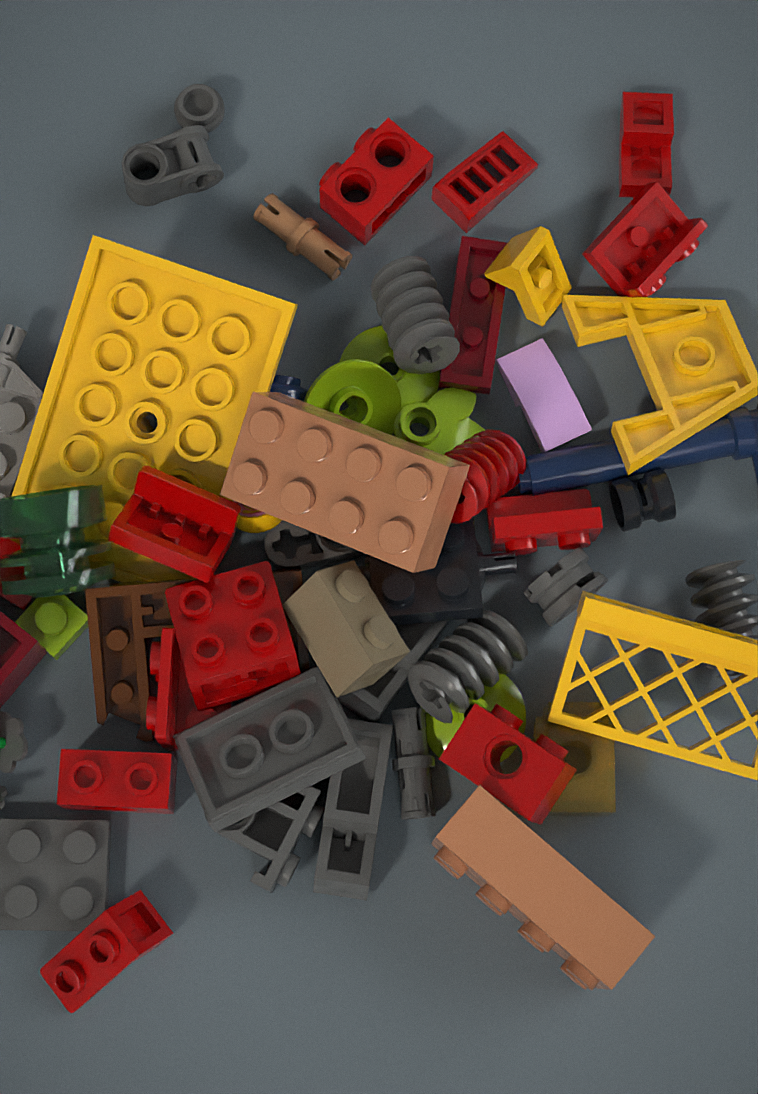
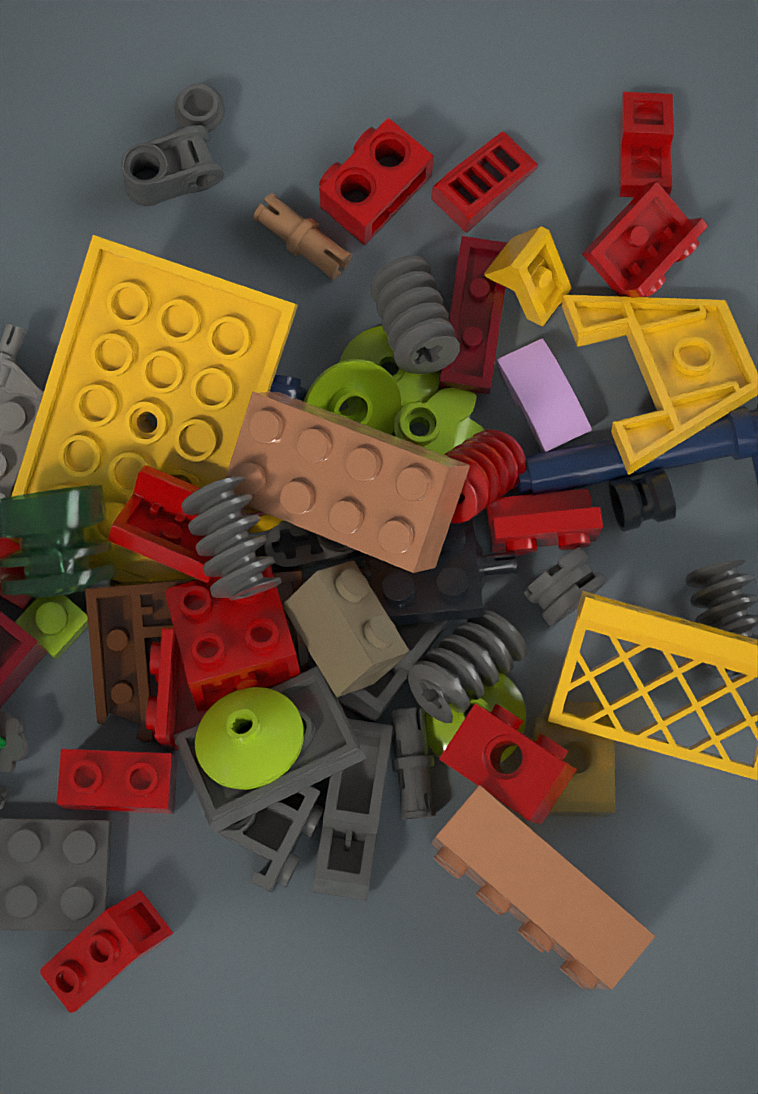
none -> dark grey piece [181,476,282,600]
none -> lime dish [195,687,304,790]

